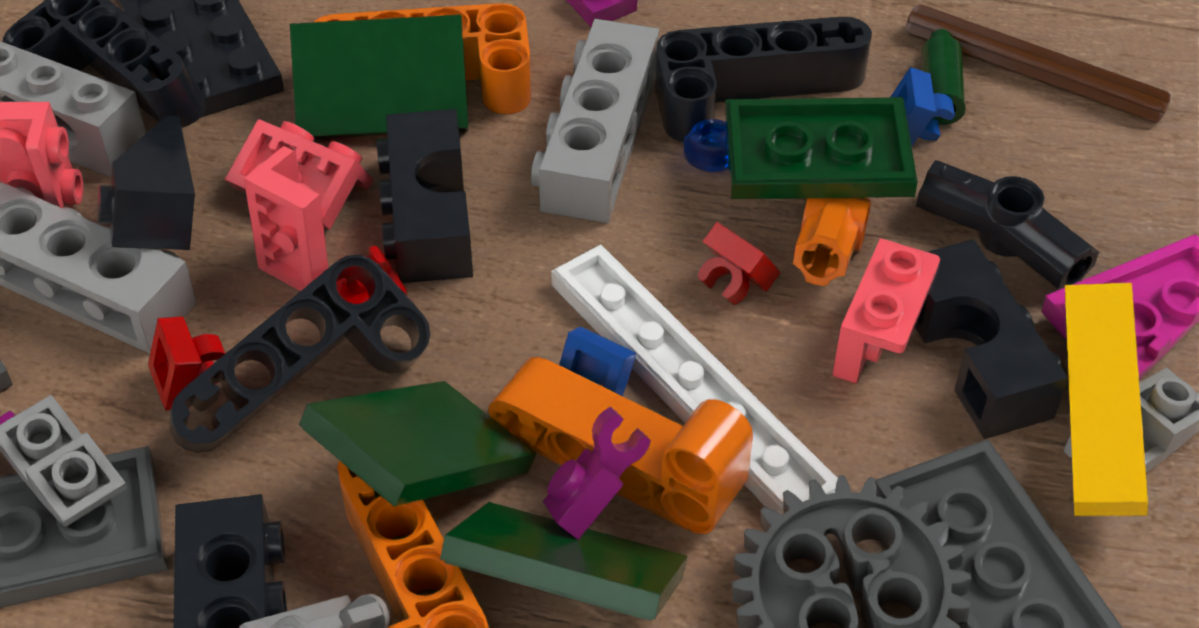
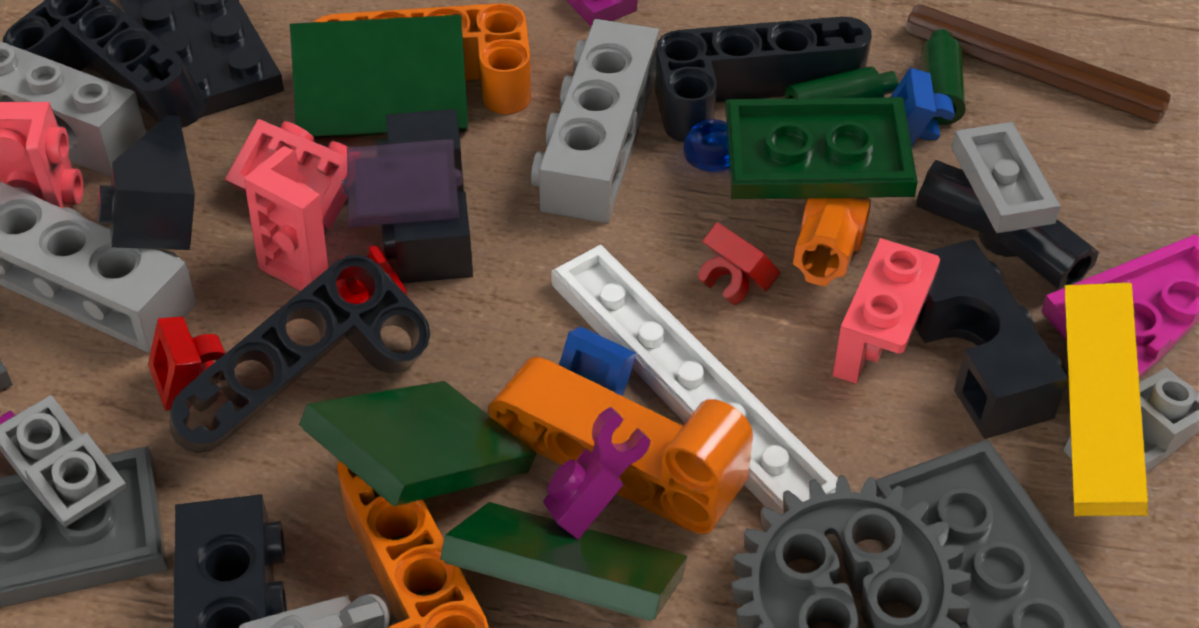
none -> clear purple piece [342,139,462,227]
none -> dark green cylinder [784,66,899,99]
none -> light grey plate [952,122,1061,233]

